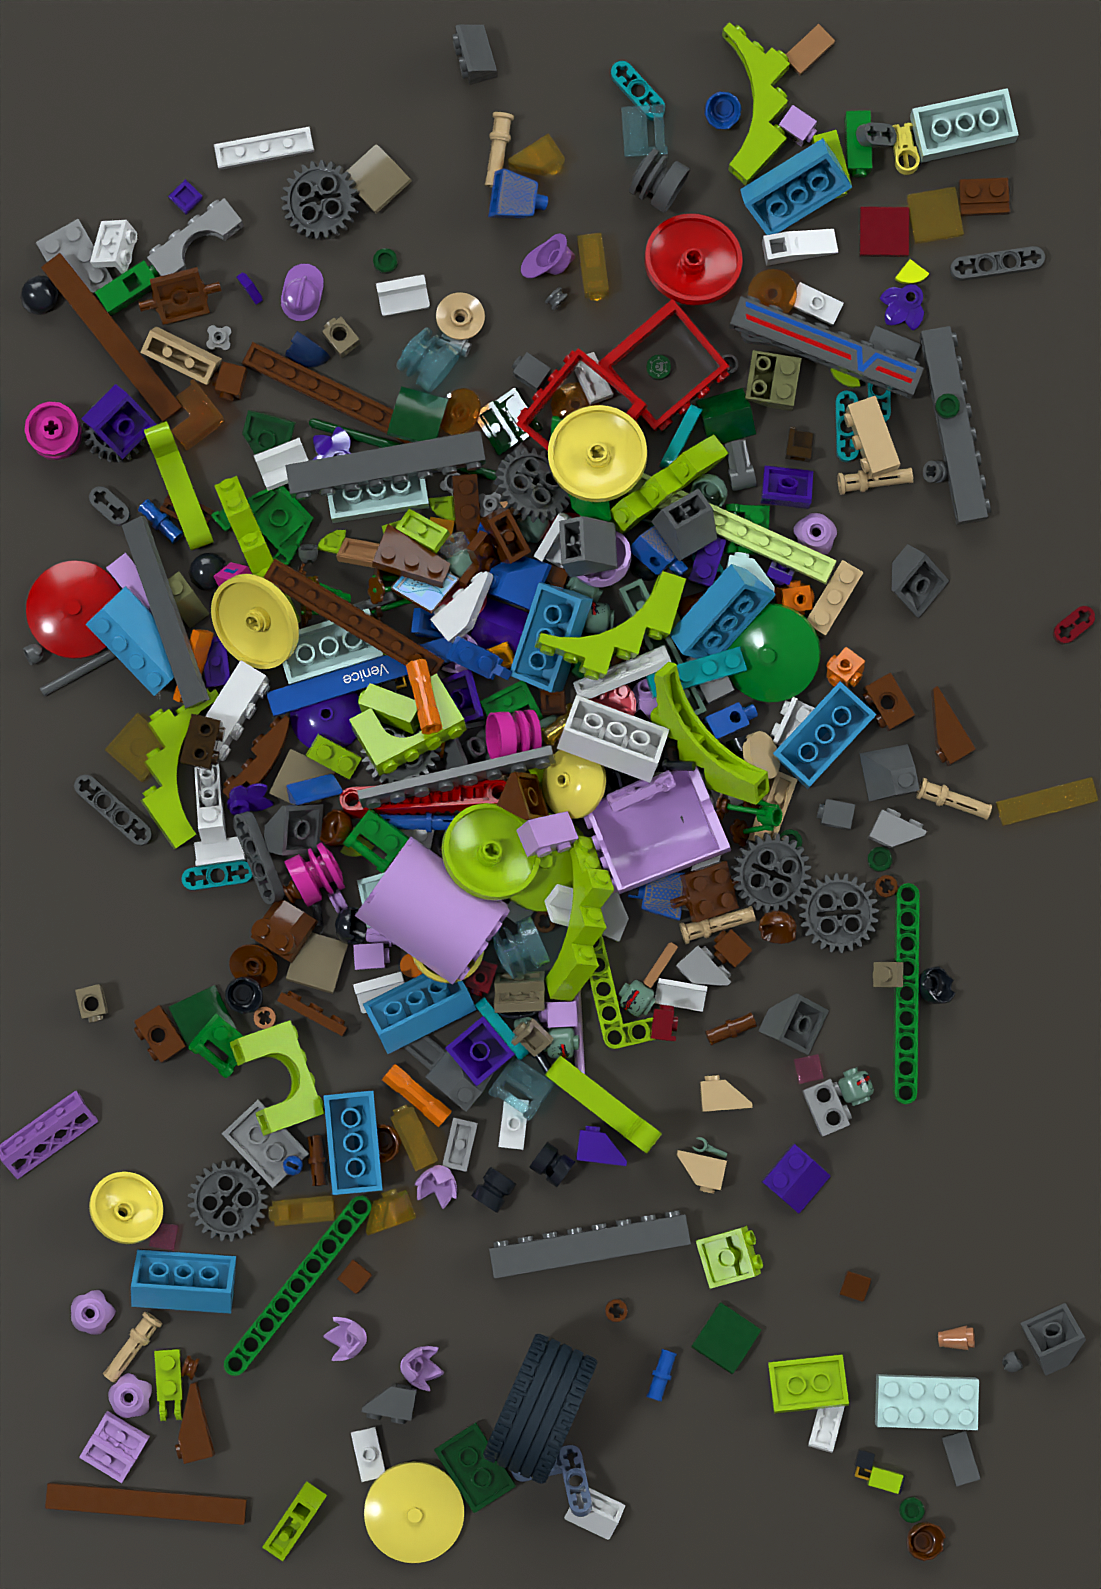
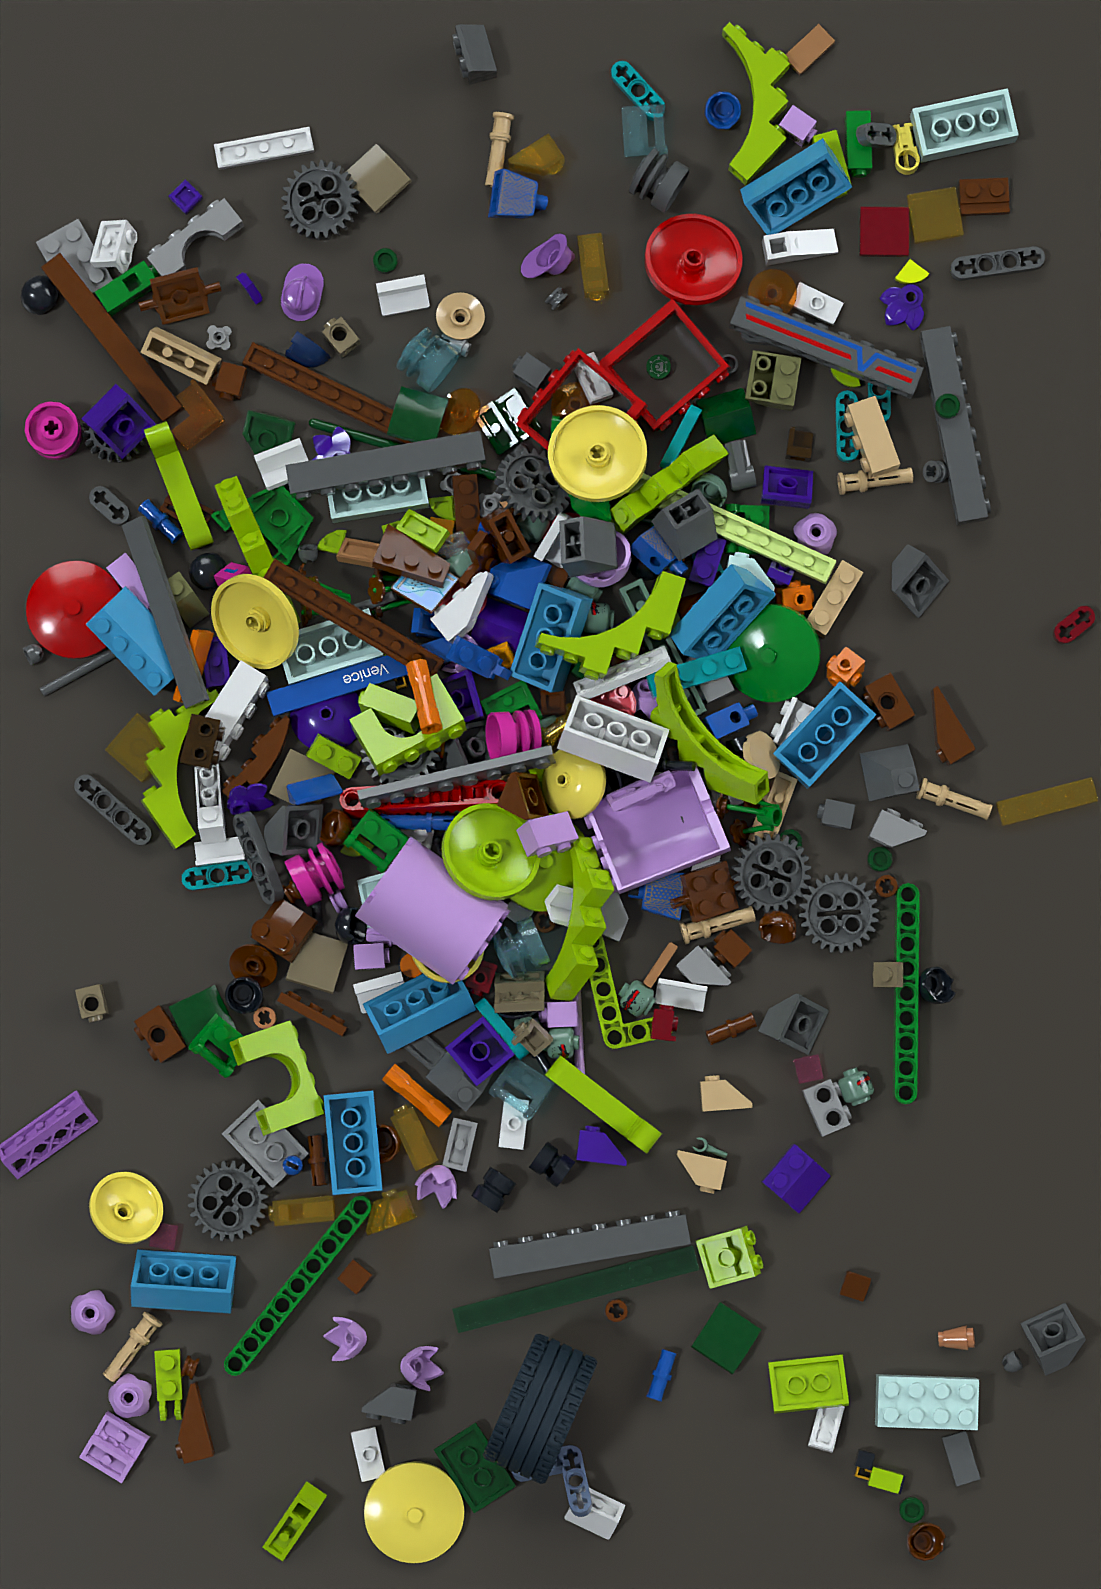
reddish brown tile [45,1483,247,1525] -> none
dark grey tile [869,325,920,360] -> none
none -> clear green plate [452,1245,699,1333]

